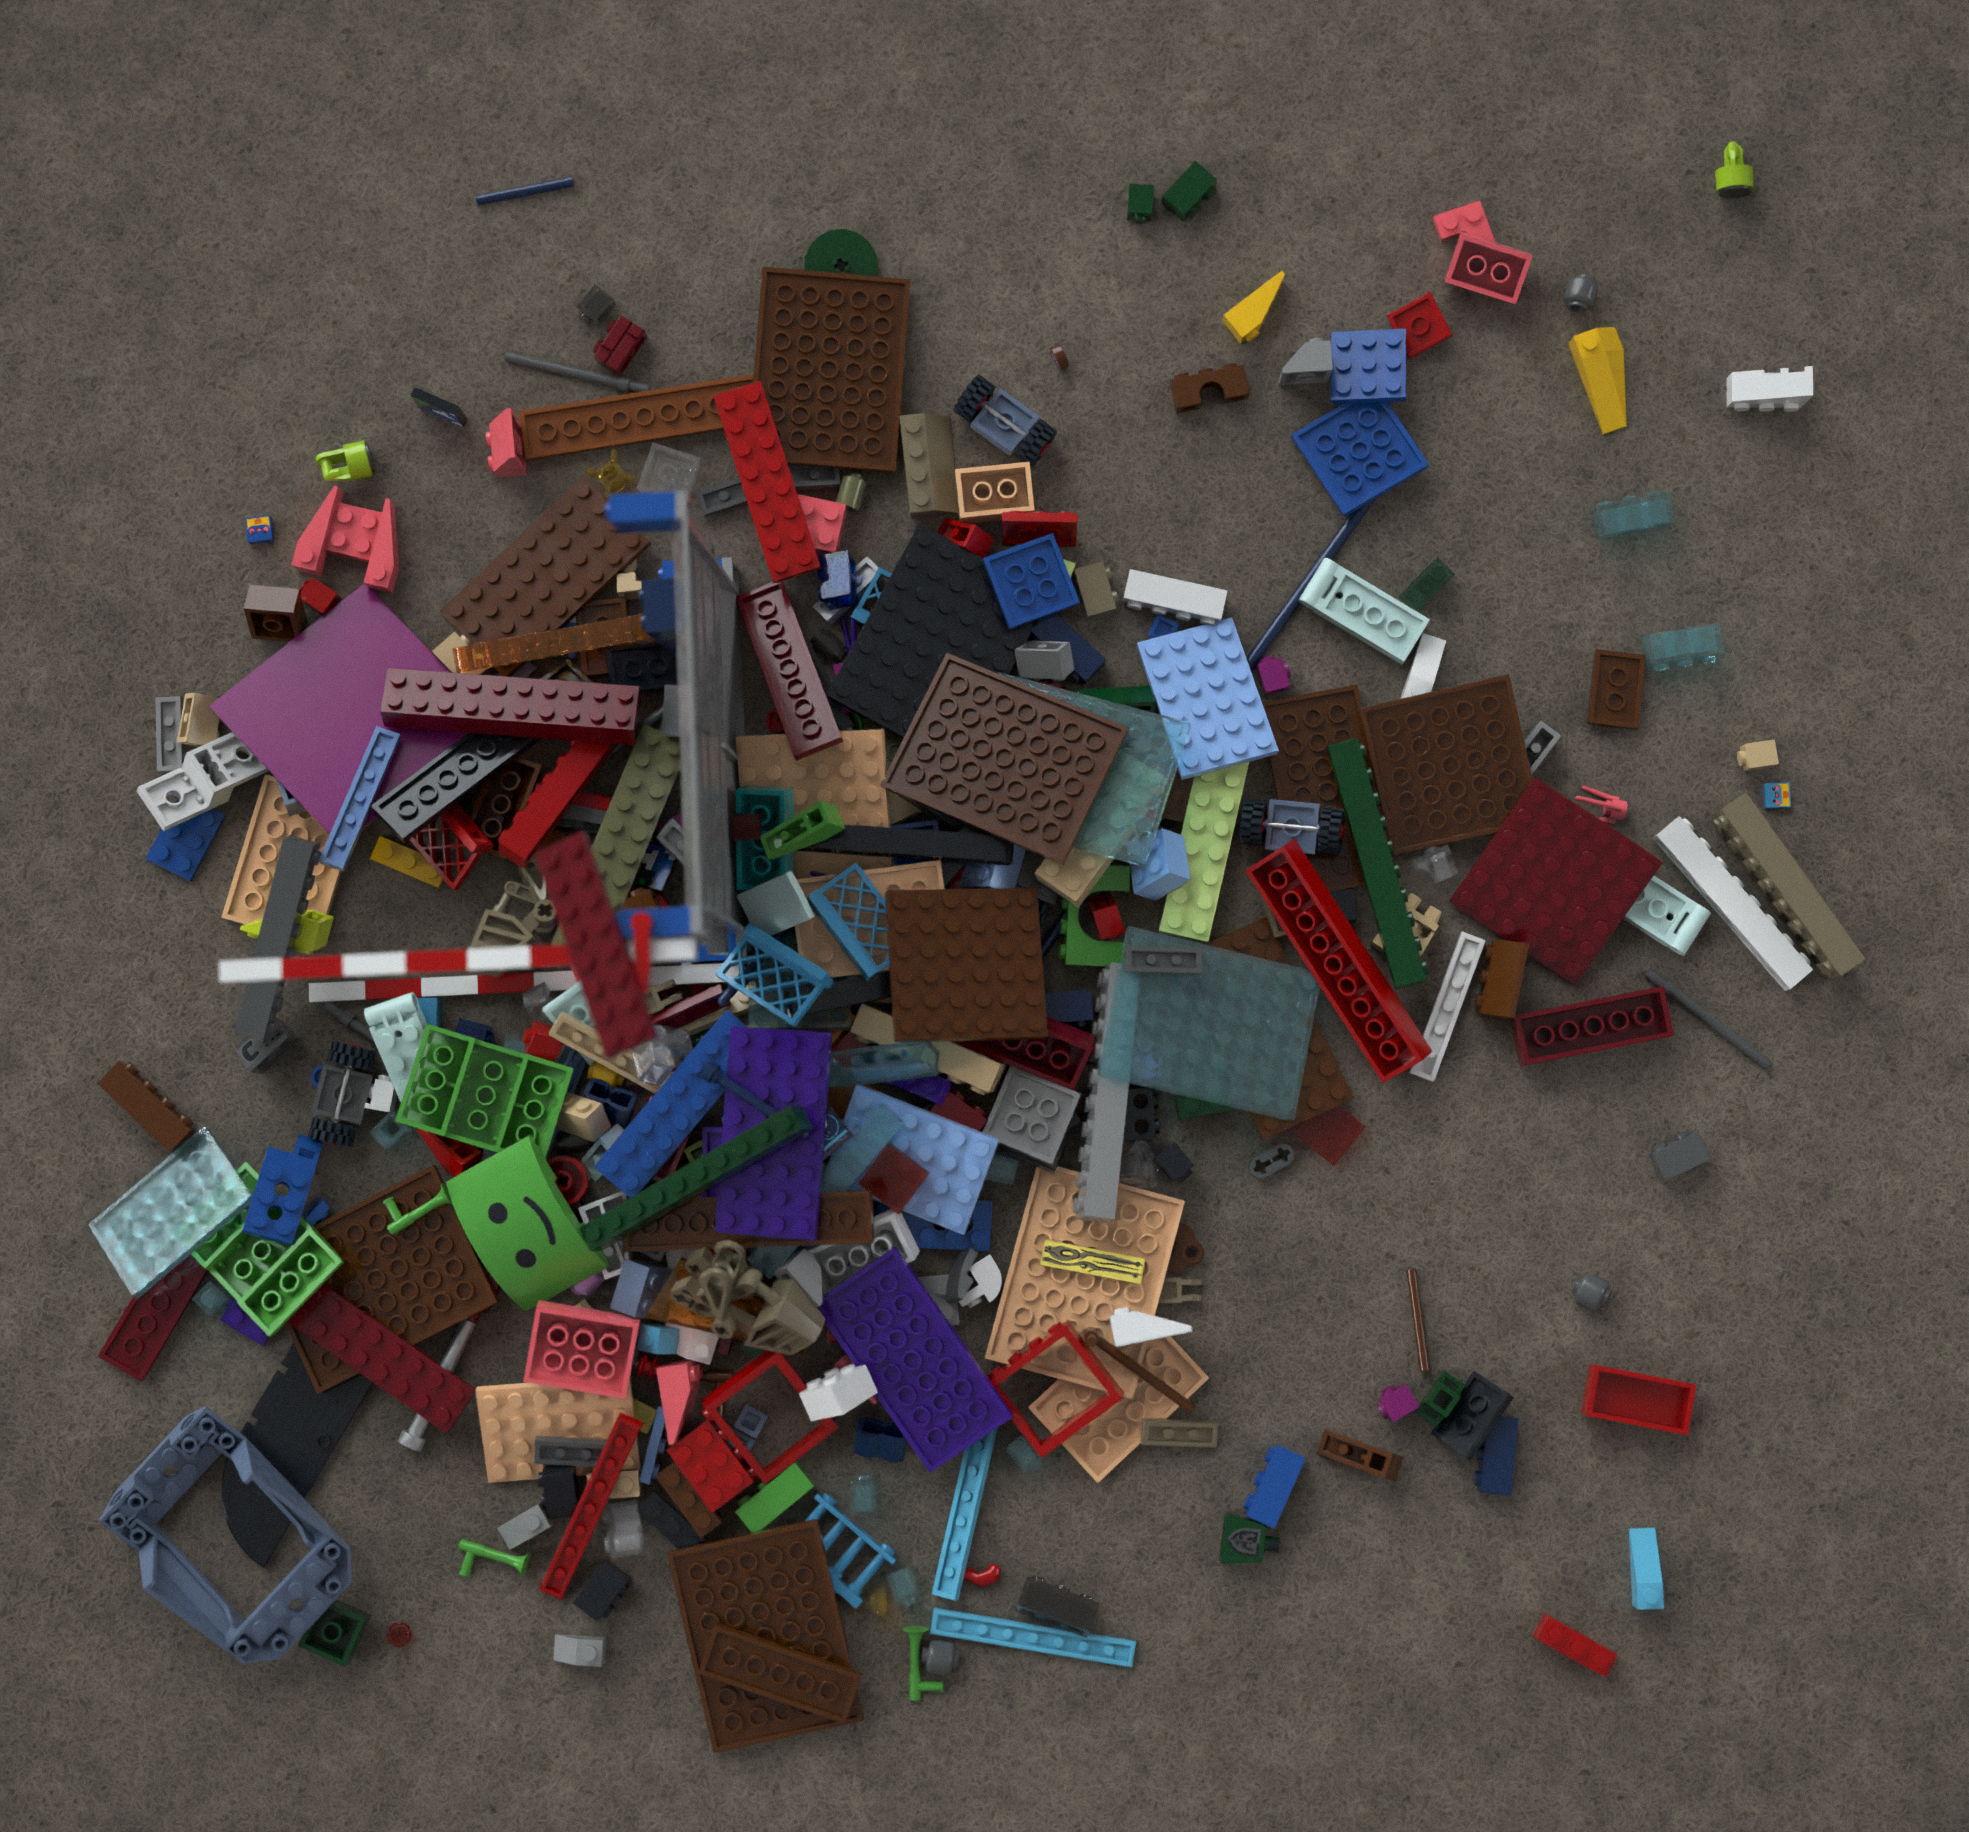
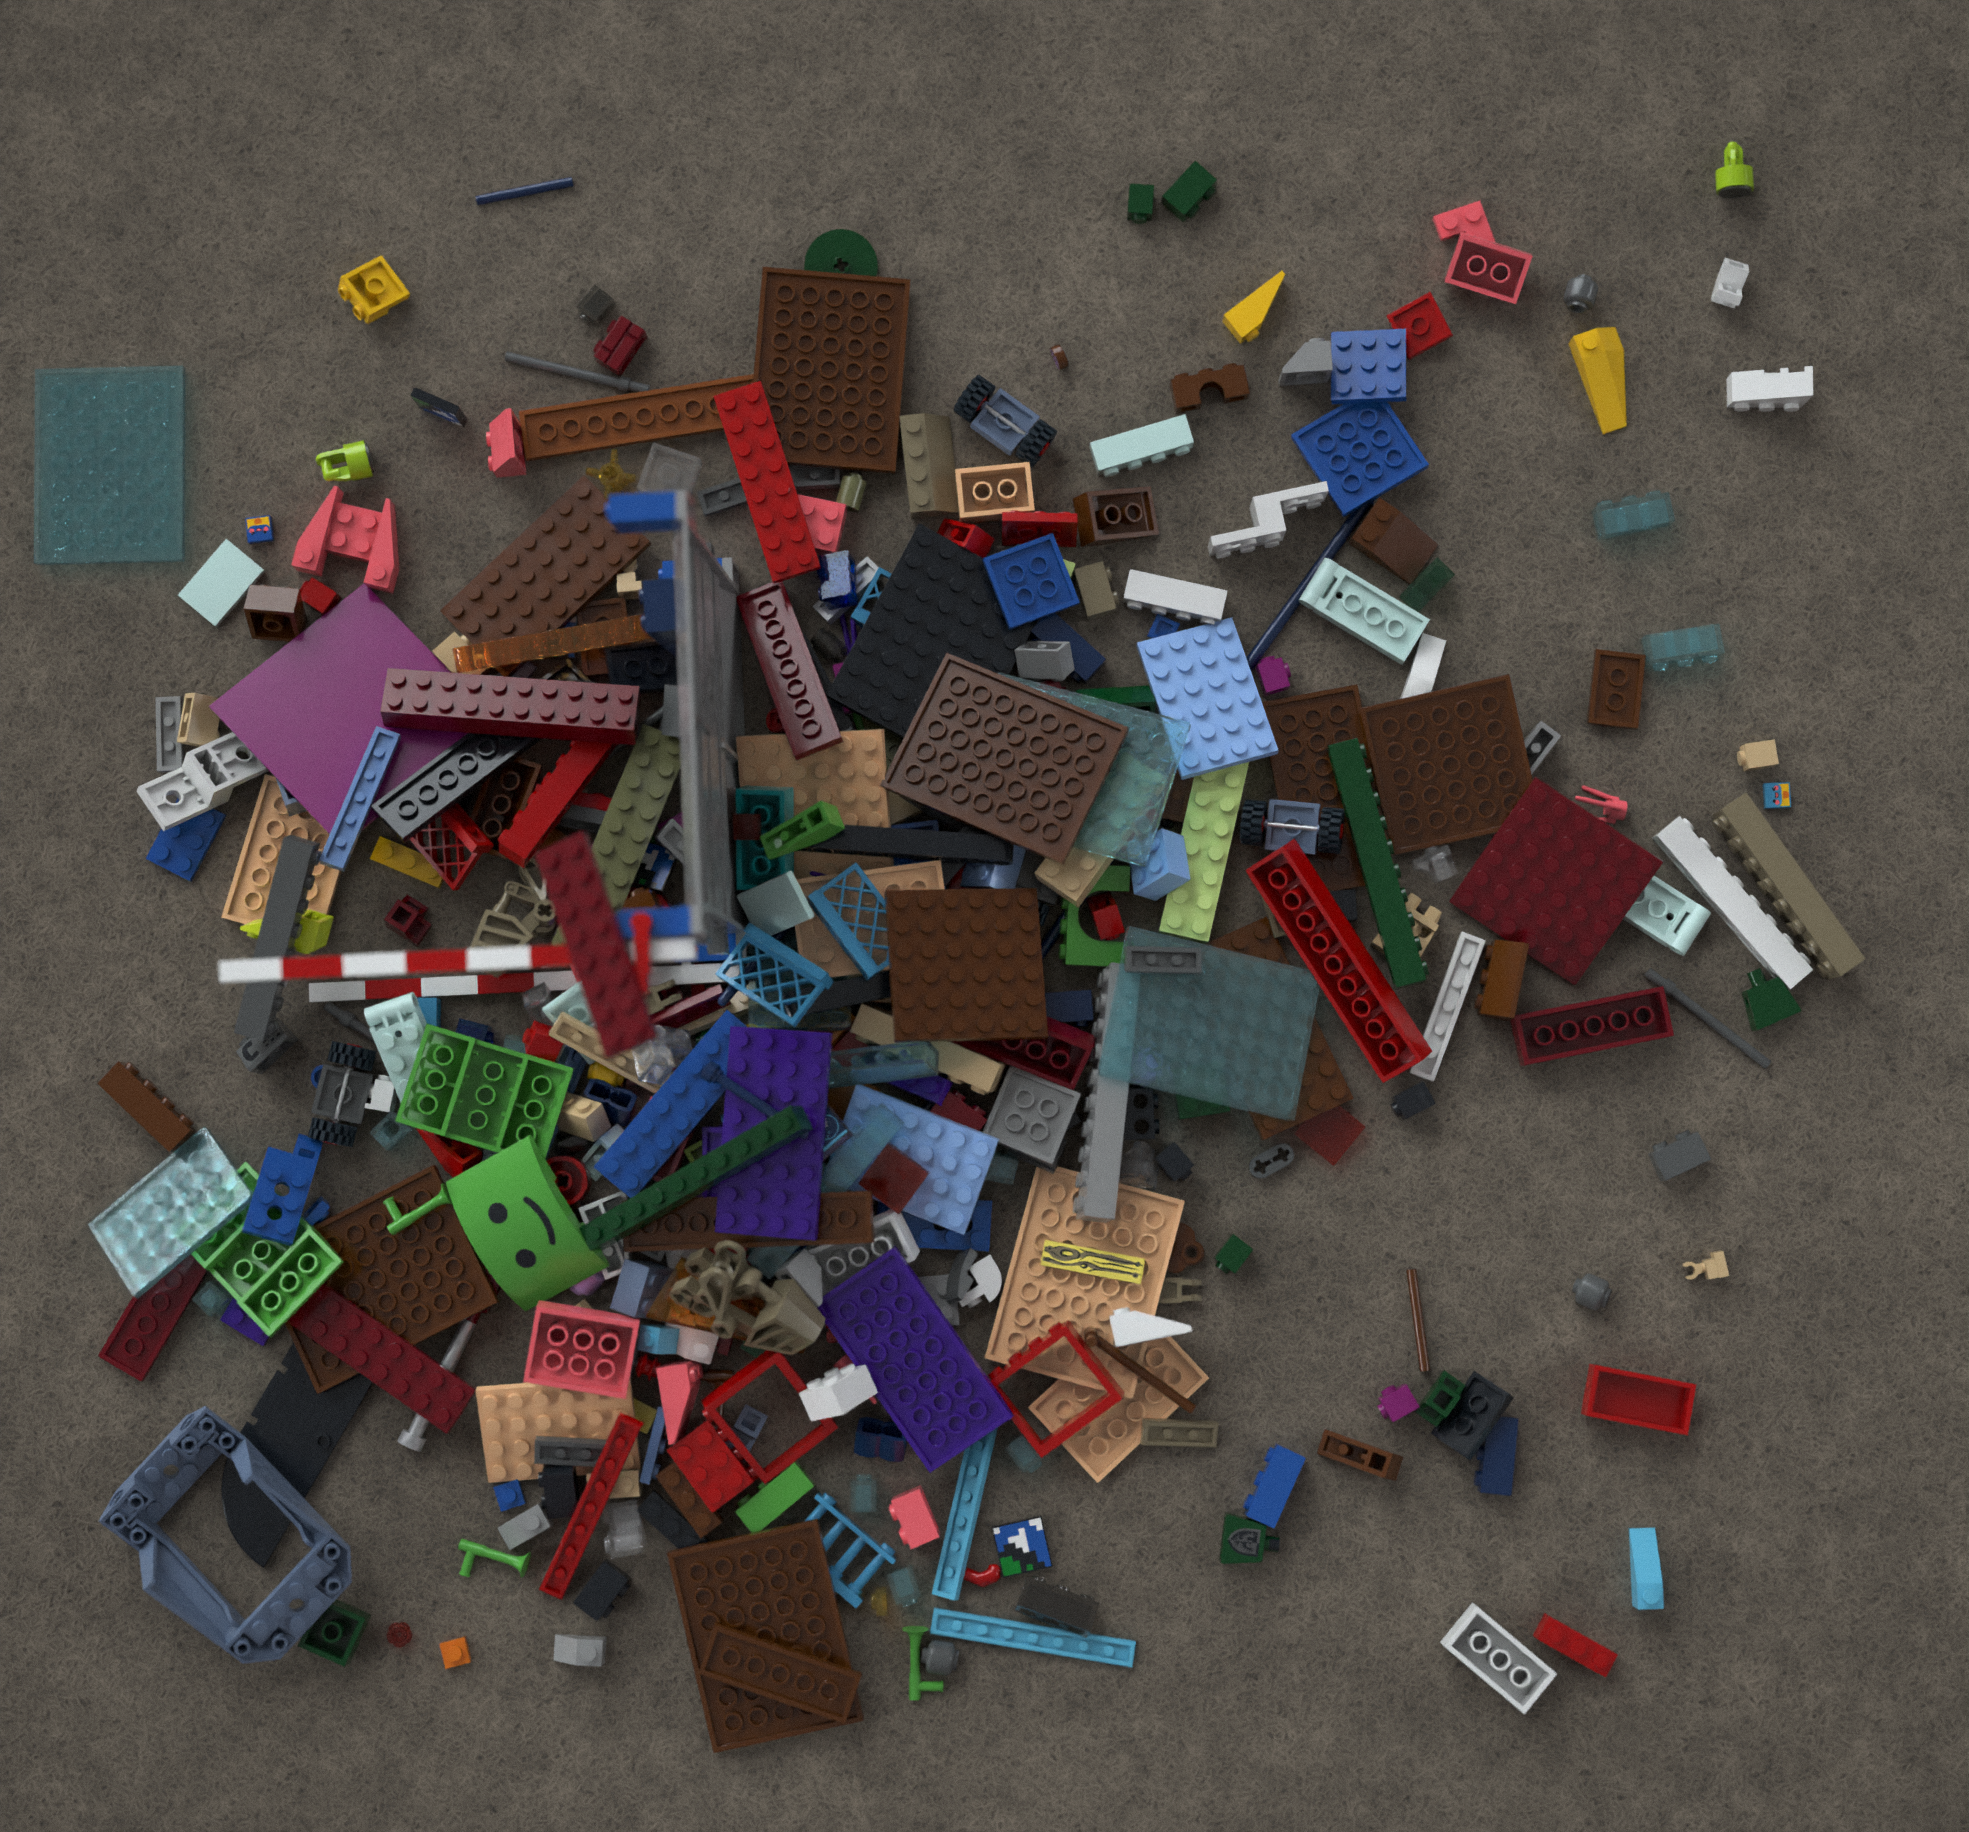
none -> clear light blue plate [34,366,185,565]
none -> light aqua tile [178,539,265,627]
none -> yellow plate [338,255,410,324]
none -> dark red brick [384,895,432,947]
none -> orange plate [440,1636,472,1669]
none -> blue plate [493,1479,526,1512]
none -> coral brick [889,1485,941,1549]
none -> tile [992,1515,1053,1578]
none -> reddish brown slope [1073,486,1159,547]
none -> light aqua brick [1090,414,1194,477]
none -> white bracket [1208,481,1329,558]
none -> dark green brick [1214,1234,1254,1274]
none -> reddish brown slope [1349,498,1438,585]
none -> black slope [1390,1081,1436,1120]
none -> white brick [1440,1603,1557,1714]
none -> tan piece [1682,1250,1729,1279]
none -> white brick [1711,258,1749,308]
none -> dark green torso [1741,968,1801,1031]

